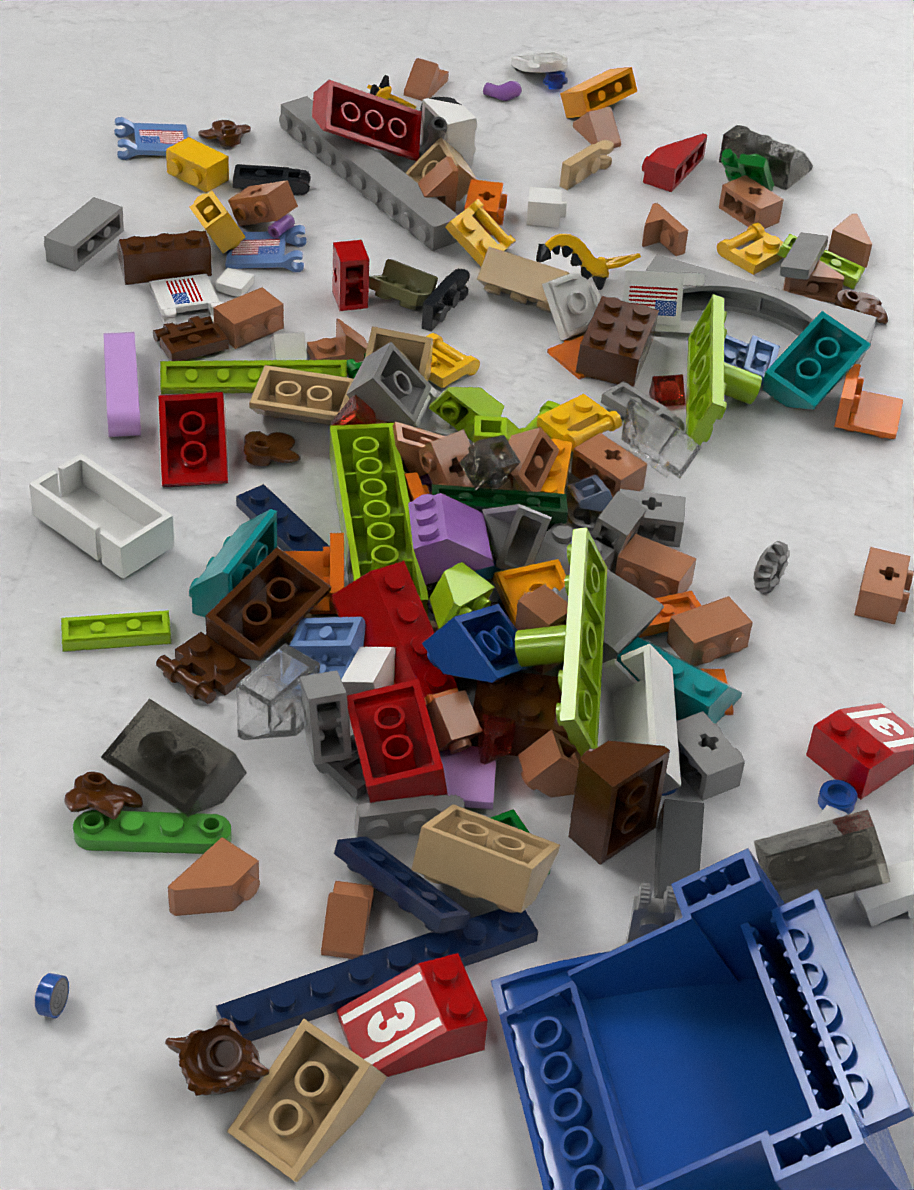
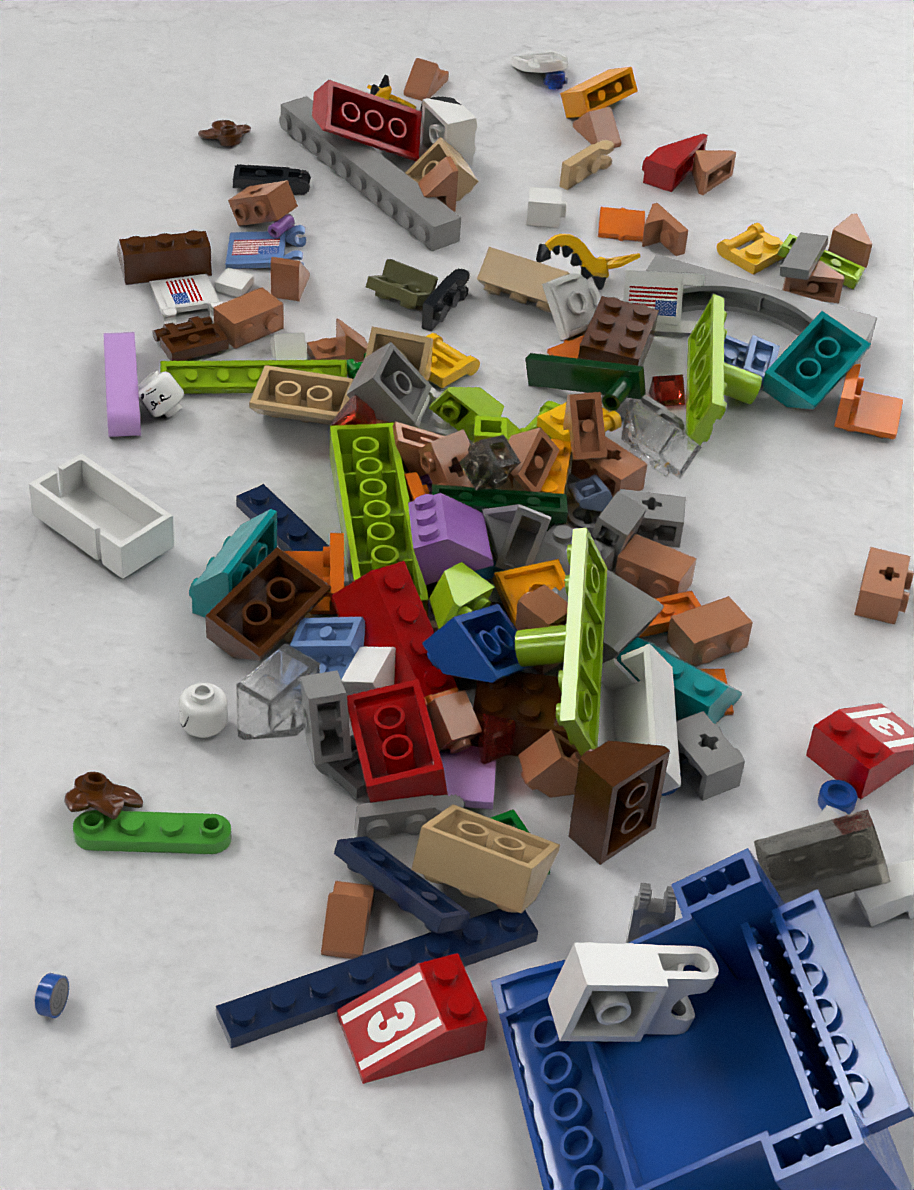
light grey brick [44,197,124,271] -> none
lime tile [61,610,171,652] -> none
clear smoke slope [101,698,247,817] -> none
medium blue flag [114,117,188,160] -> none
reddish brown plate [156,632,251,704] -> none
red slope [158,392,228,487] -> none
reddish brown hair [165,1018,269,1096] -> none
yellow brick [166,137,229,193] -> none
nougat slope [168,837,260,916] -> none
yellow brick [189,190,246,254] -> none
tan slope [227,1019,387,1182] -> none
reddish brown plate [243,431,301,466] -> none
red brick [332,240,370,311] -> none
dark grey bar [419,117,447,158] -> none
yellow plate [445,199,516,266] -> none
orange brick [464,179,507,236] -> none
medium lavender arm [483,81,522,101] -> none
dark grey slope [654,799,704,909] -> none
clear smoke slope [719,125,813,190] -> none
nougat brick [719,175,784,229] -> none
green plate [721,149,774,191] -> none
light grey gear [753,541,790,594] -> none
reddish brown plate [835,290,888,324] -> none
none -> white head [137,370,184,418]
none -> white head [179,683,228,738]
none -> nougat slope [271,257,310,301]
none -> dark green piece [525,353,646,411]
none -> white brick [548,942,719,1042]
none -> nougat slope [563,392,607,461]
none -> orange piece [598,207,645,242]
none -> nougat slope [692,150,736,195]

